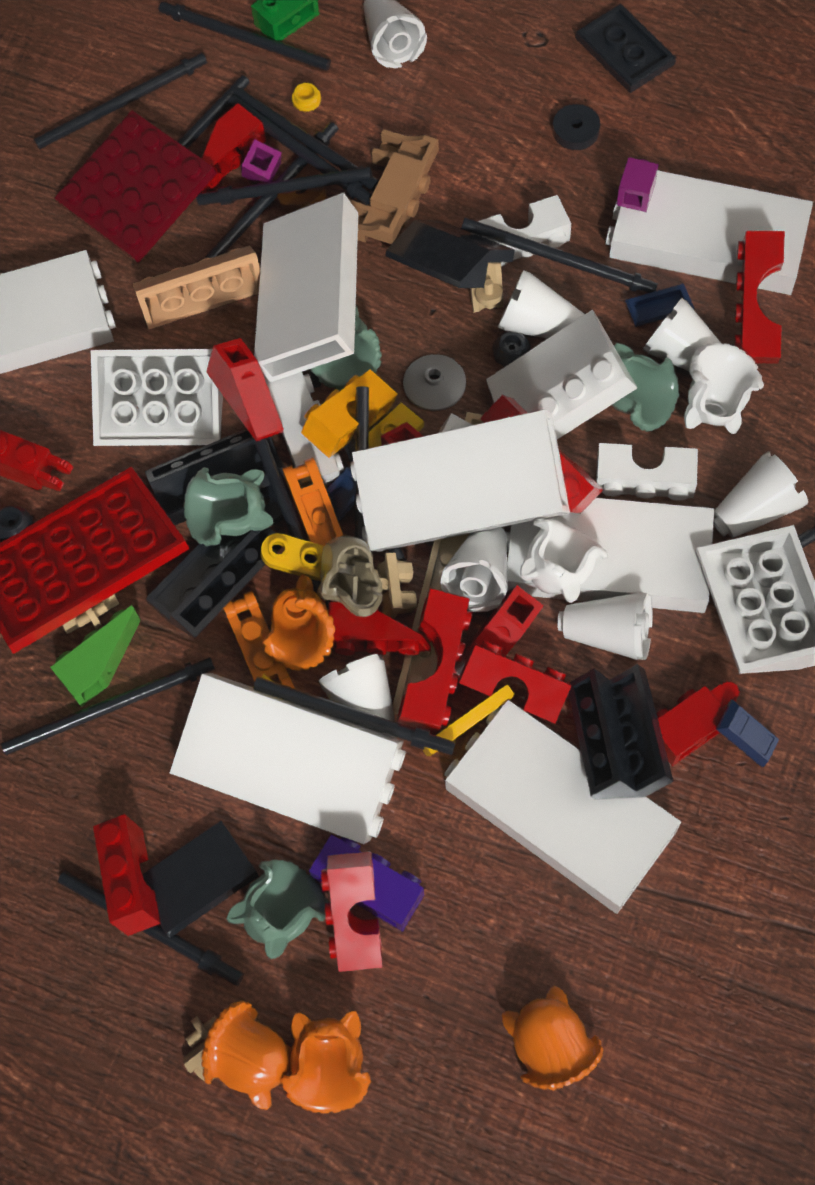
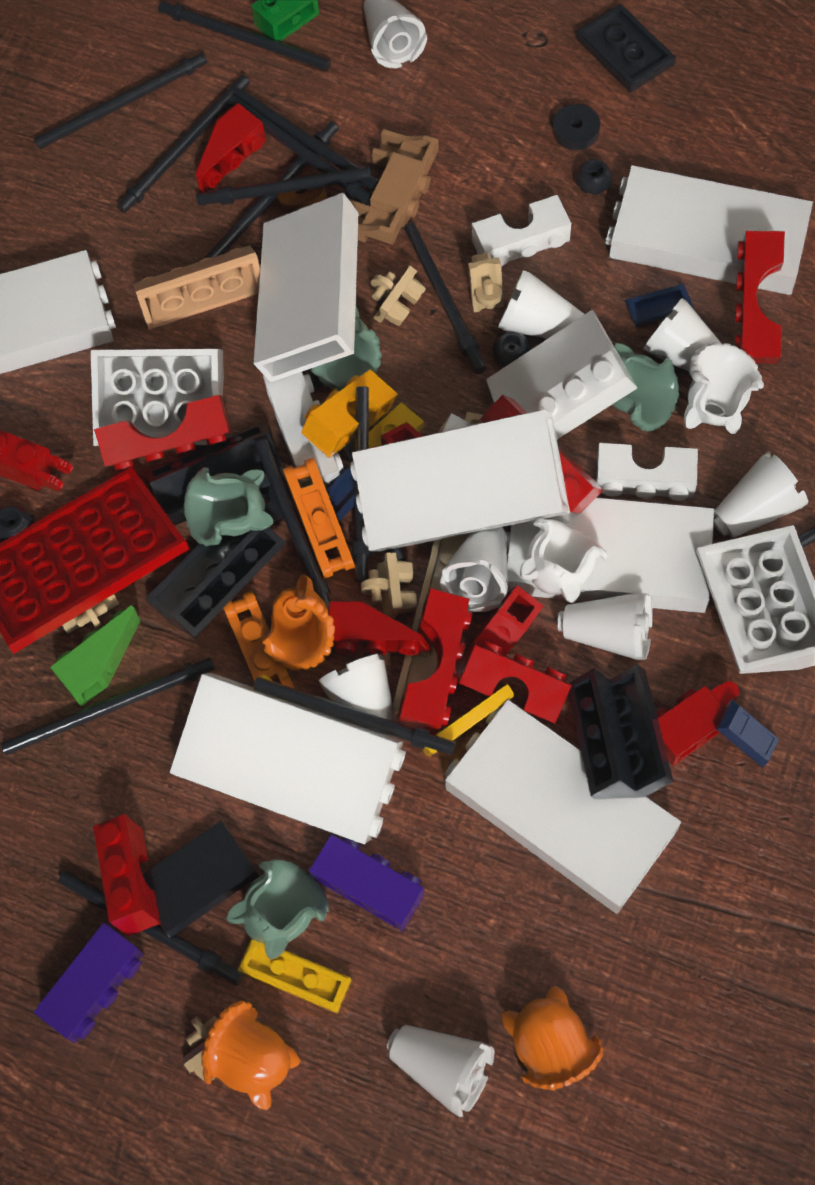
dark red plate [54,110,217,263] -> none
red slope [206,338,284,441] -> none
magenta brick [241,139,282,184] -> none
yellow plate [260,533,324,581] -> none
orange hair [281,1011,371,1114] -> none
yellow plate [292,83,321,112] -> none
dark tan head [317,535,383,617] -> none
arch [321,851,382,972] -> none
black slope [385,220,515,288] -> none
light grey dish [403,354,466,411] -> none
black bar [461,217,658,293] -> none
magenta brick [617,157,659,213] -> none
none -> dark purple brick [33,923,144,1043]
none -> red arch [94,395,232,471]
none -> yellow tile [238,939,352,1014]
none -> tan hips [371,266,426,326]
none -> white cone [387,1025,494,1117]
none -> black bar [404,223,487,374]
none -> black plate [575,159,613,194]

